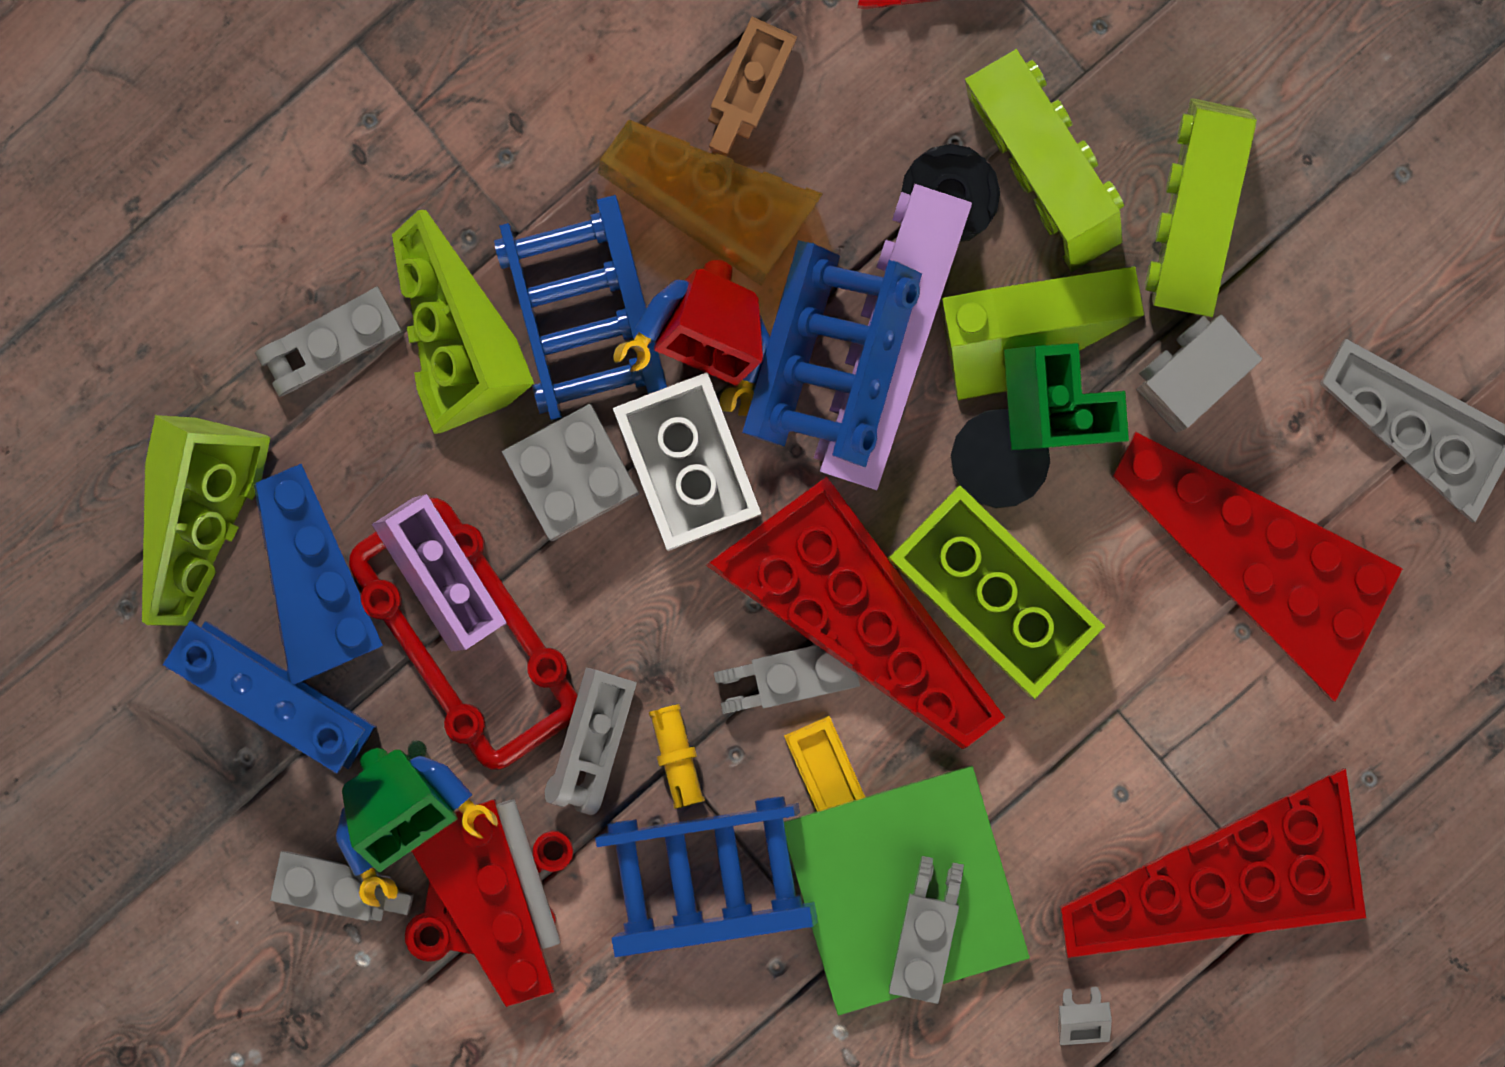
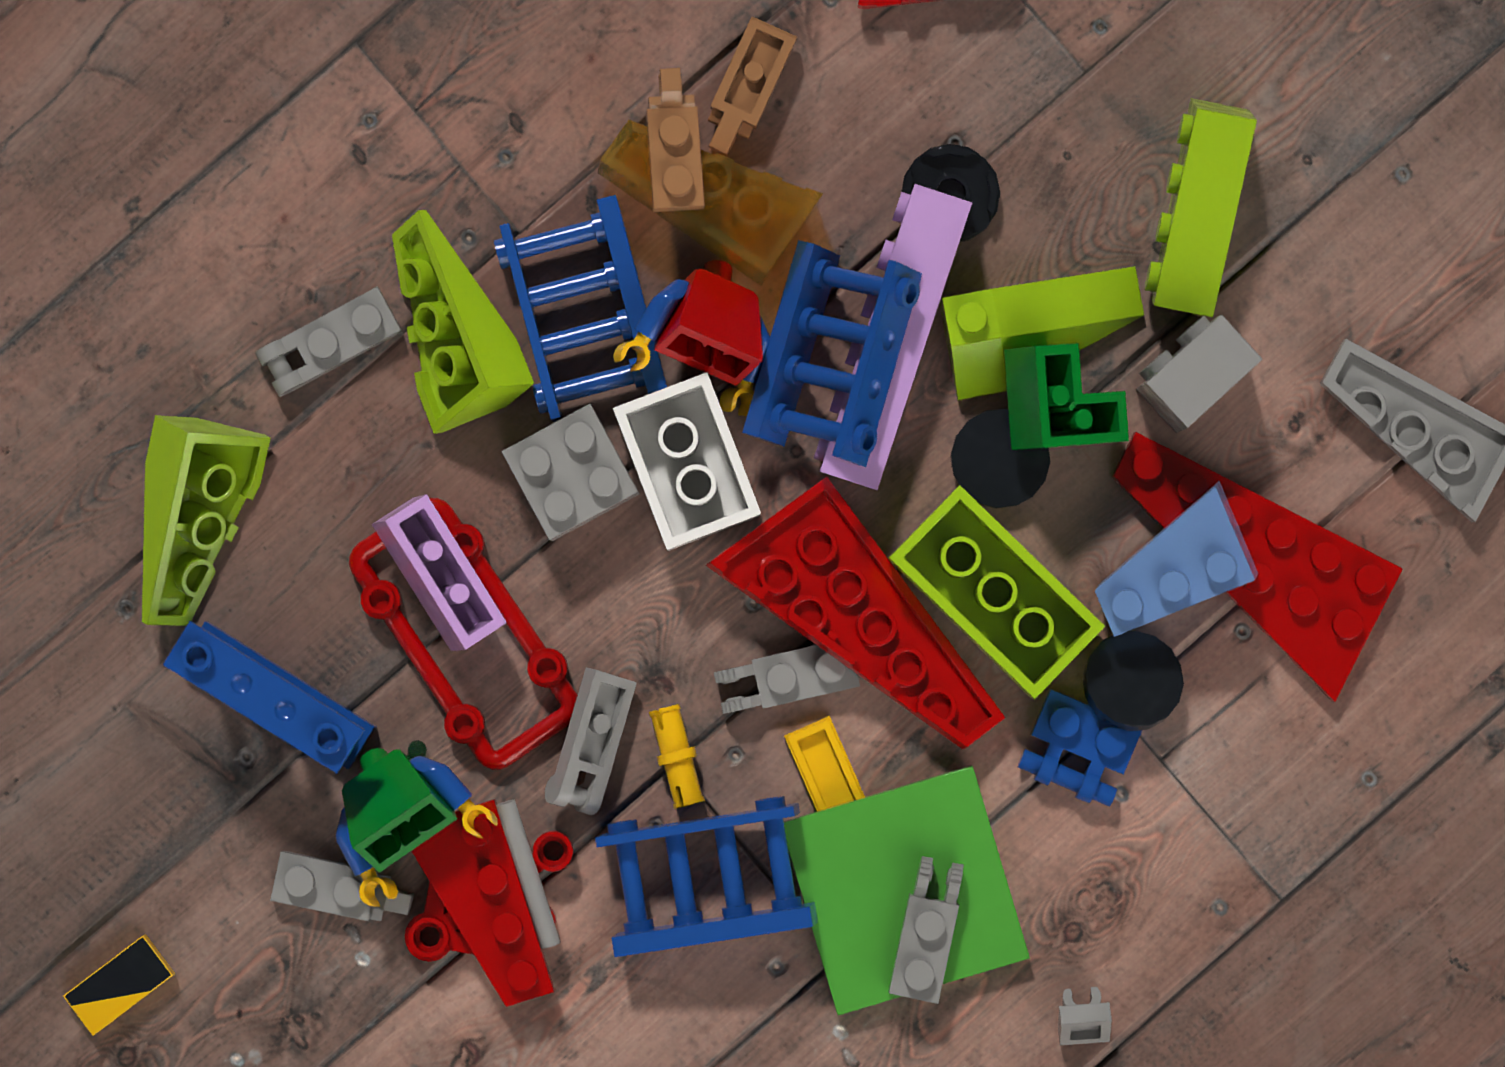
blue wing [254,463,383,685] -> none
lime wedge [965,49,1124,273] -> none
red wing [1059,768,1366,958] -> none
none -> black tile [63,934,176,1036]
none -> medium nougat hinge [646,68,705,212]
none -> blue plate [1017,689,1142,807]
none -> black tile [1082,631,1184,731]
none -> medium blue wedge [1094,481,1258,637]

